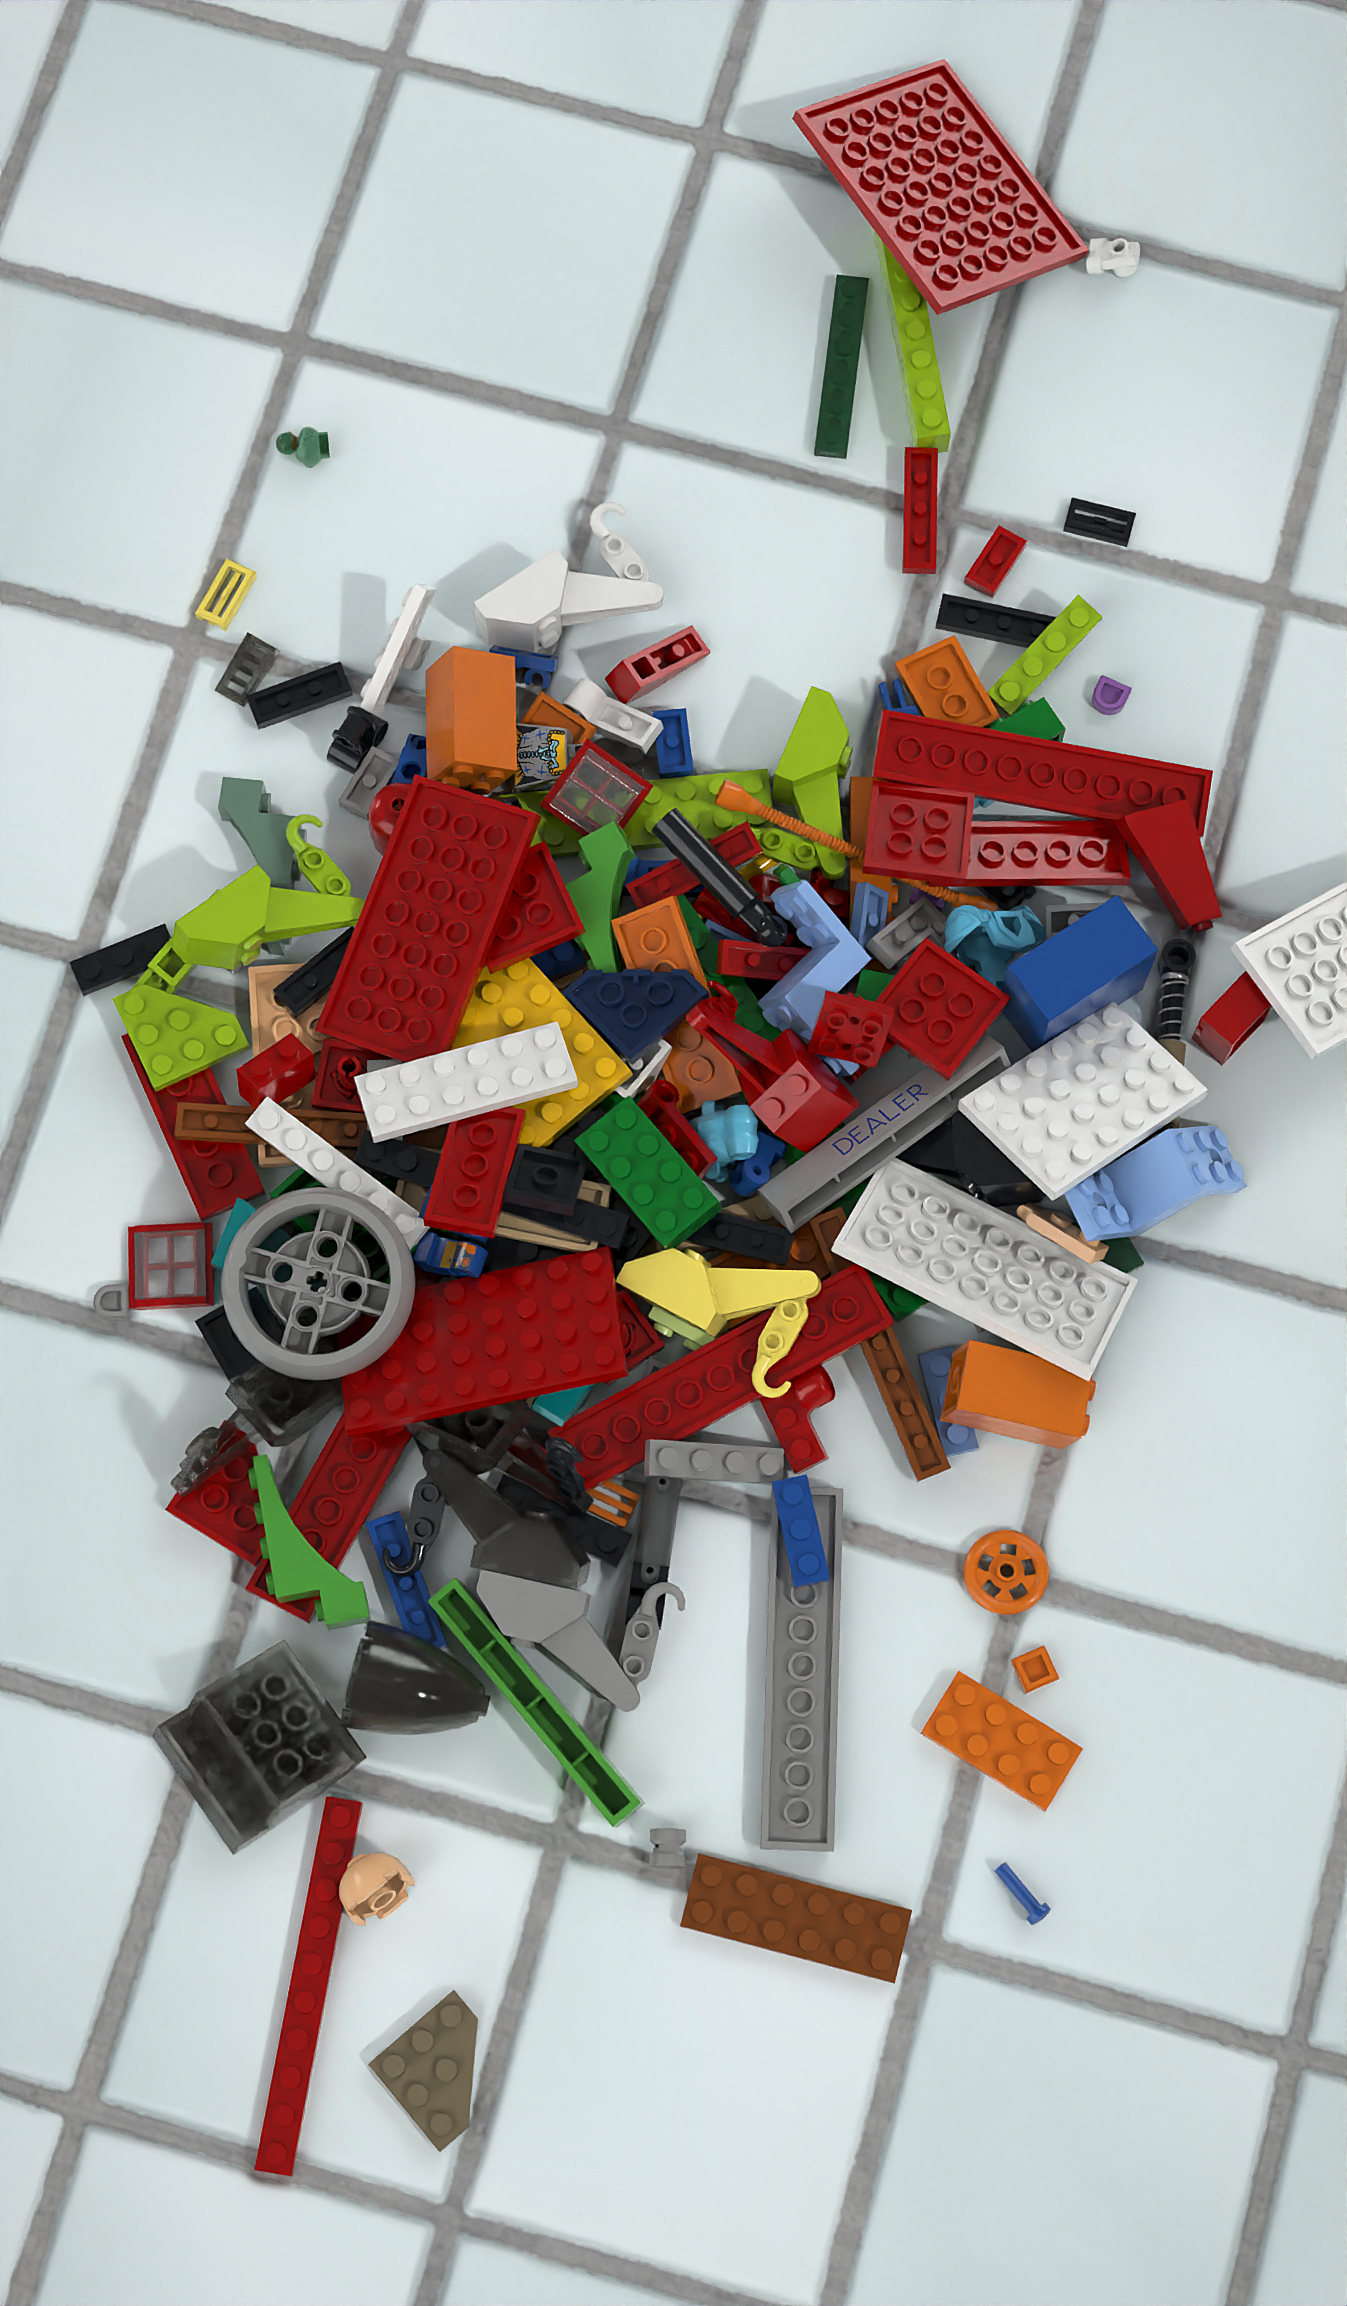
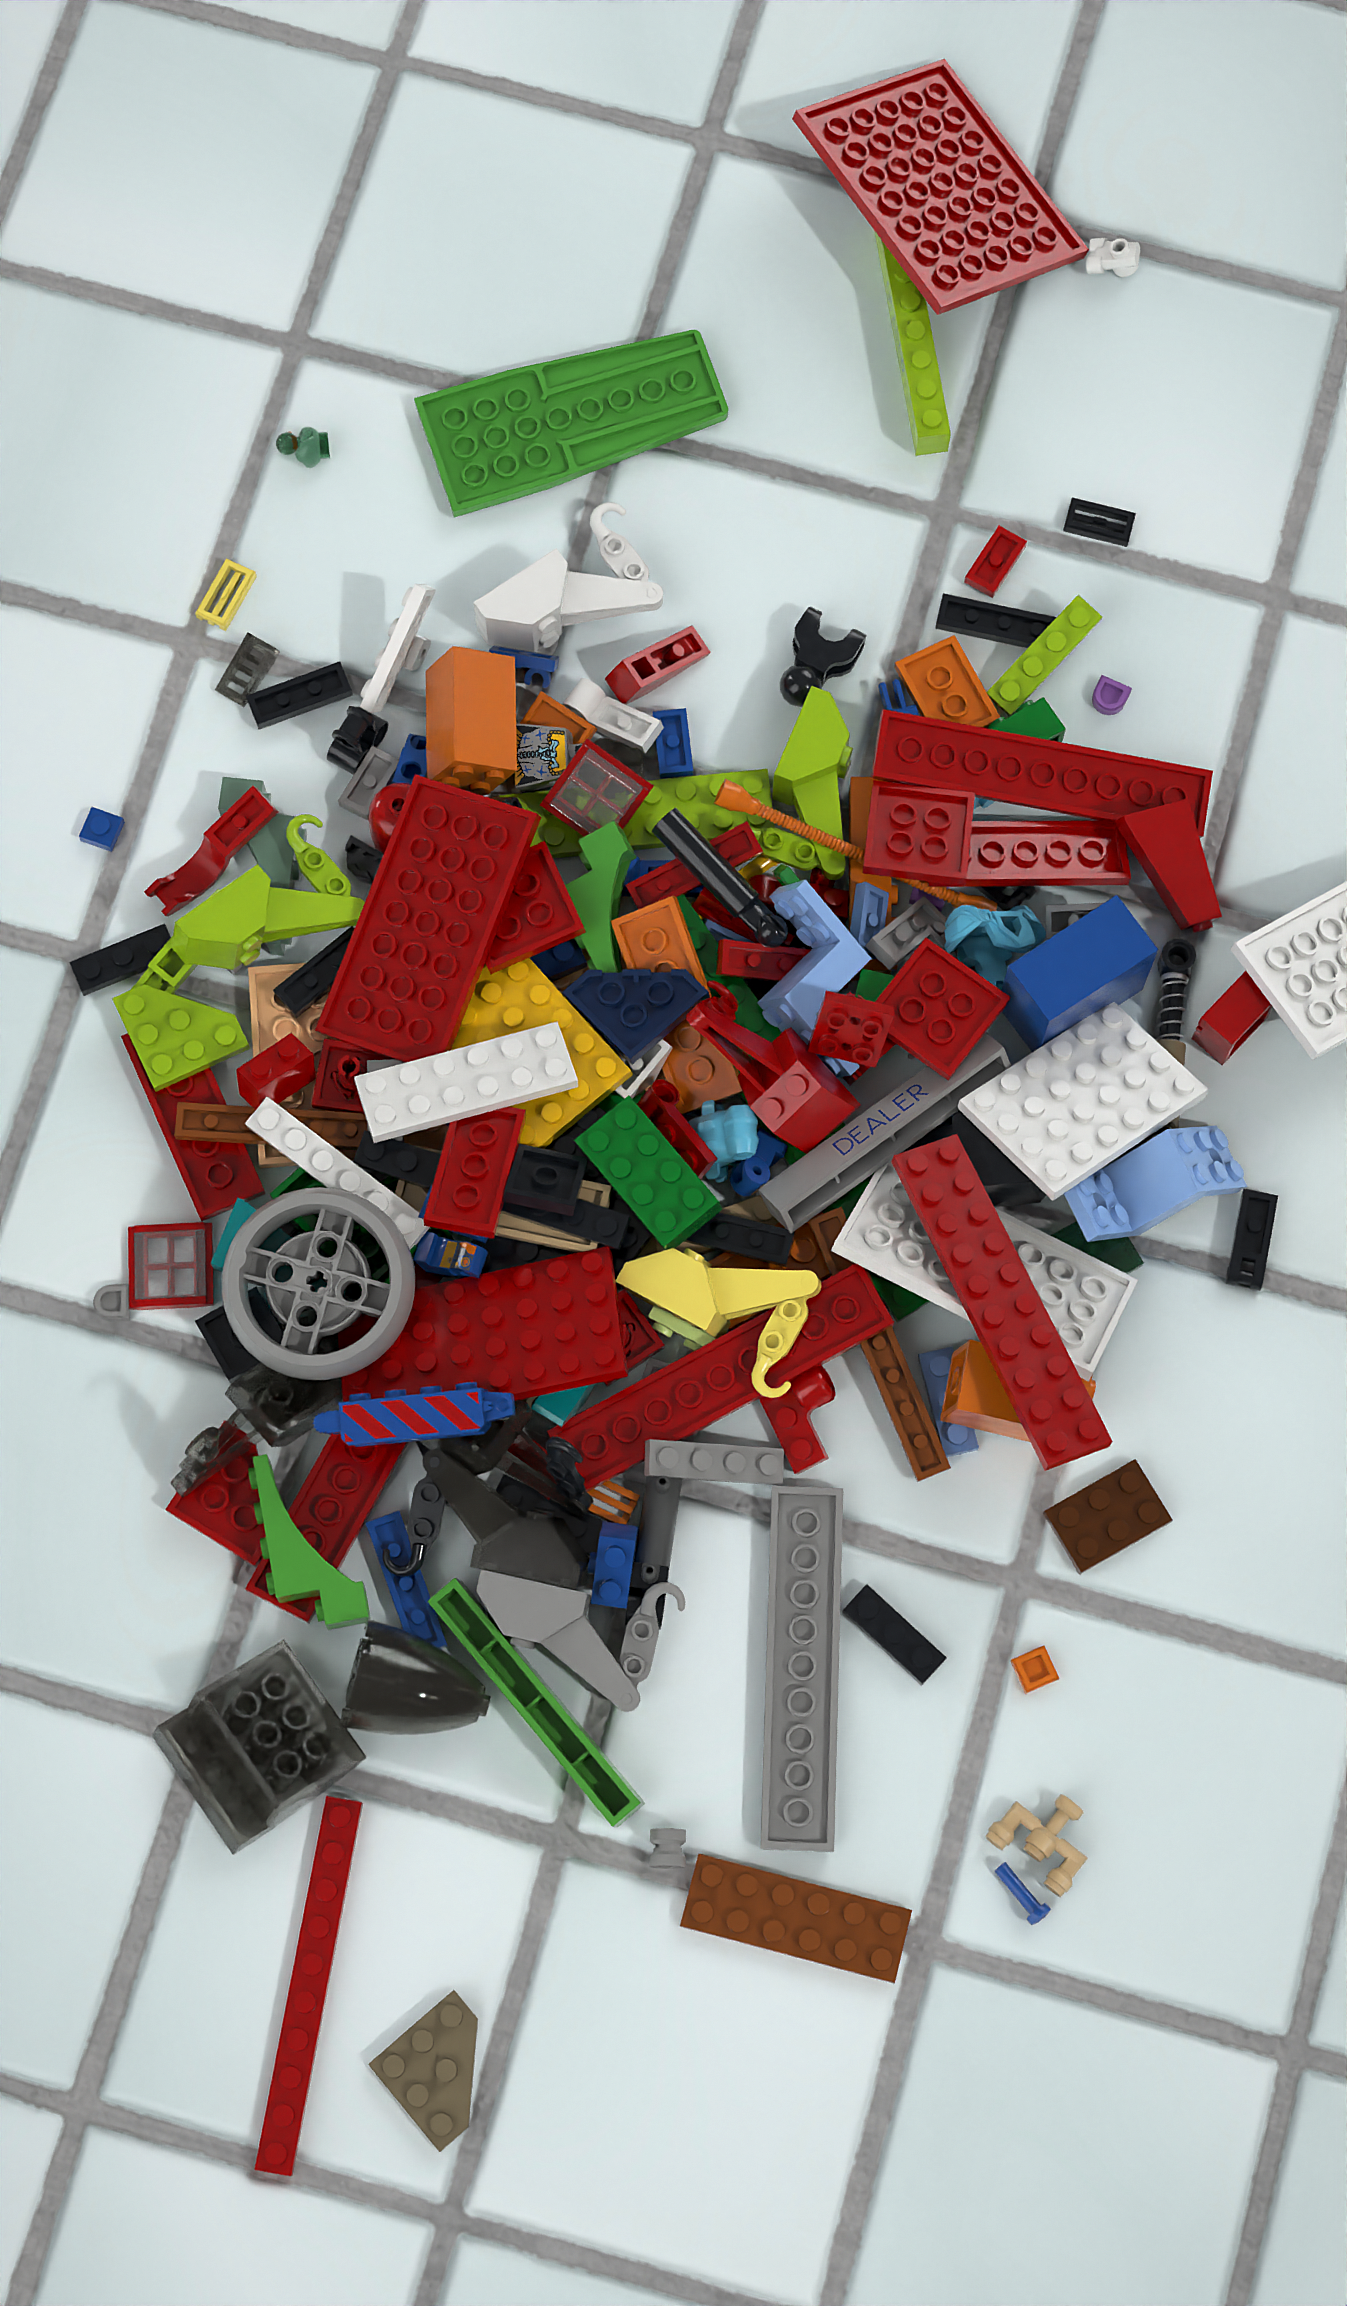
light nougat cylinder [339,1853,415,1925] -> none
blue plate [771,1474,830,1589] -> none
clear green plate [814,274,869,459] -> none
red plate [902,447,938,574] -> none
orange plate [920,1671,1083,1812] -> none
orange plate [963,1529,1049,1615] -> none
light nougat hinge [1017,1203,1109,1264] -> none
none -> blue plate [79,807,125,852]
none -> red piece [144,786,279,917]
none -> blue hinge [312,1382,515,1447]
none -> black plate [345,835,384,884]
none -> bright green wing [414,330,728,518]
none -> blue brick [588,1521,638,1609]
none -> black piece [779,606,866,707]
none -> black plate [842,1584,947,1686]
none -> red plate [891,1134,1113,1471]
none -> tan piece [985,1794,1088,1897]
none -> reddish brown plate [1043,1459,1173,1575]
none -> black plate [1225,1189,1278,1291]

